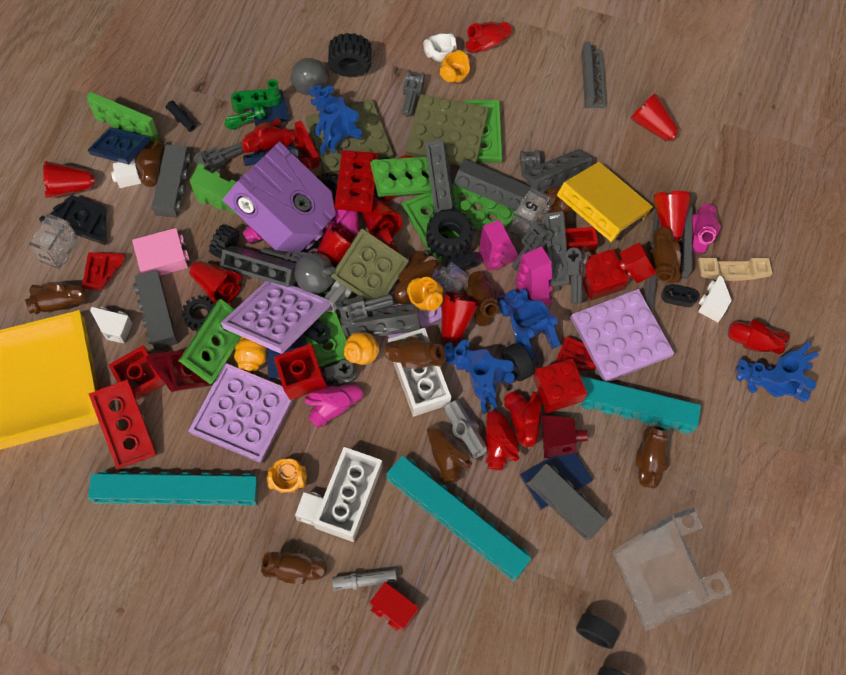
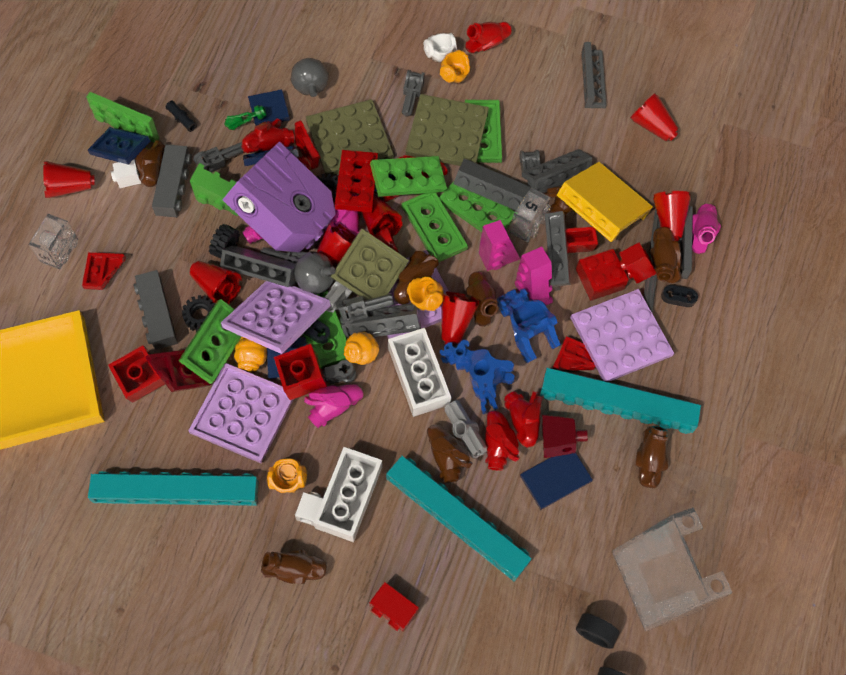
reddish brown animal [25,282,87,315] -> none
black wing [39,195,106,245] -> none
red plate [89,379,157,470] -> none
white slope [90,307,133,344] -> none
bright pink brick [132,228,190,276] -> none
green beam [231,79,281,114] -> none
blue animal [308,85,363,154] -> none
black tyre [328,33,372,78] -> none
light grey pin [332,569,397,591] -> none
reddish brown animal [384,336,446,369] -> none
dark grey fence [425,139,456,213] -> none
black tyre [426,209,474,260] -> none
clear brick [437,262,469,292] -> none
black beam [445,252,481,274] -> none
black tyre [502,343,534,382] -> none
dark grey connector [512,220,553,271] -> none
dark grey brick [526,463,607,541] -> none
red brick [533,358,587,413] -> none
dark grey connector [565,247,588,304] -> none
tan slope [698,258,772,281] -> none
white slope [698,275,732,322] -> none
red animal [728,320,789,354] -> none
blue animal [735,341,819,402] -> none

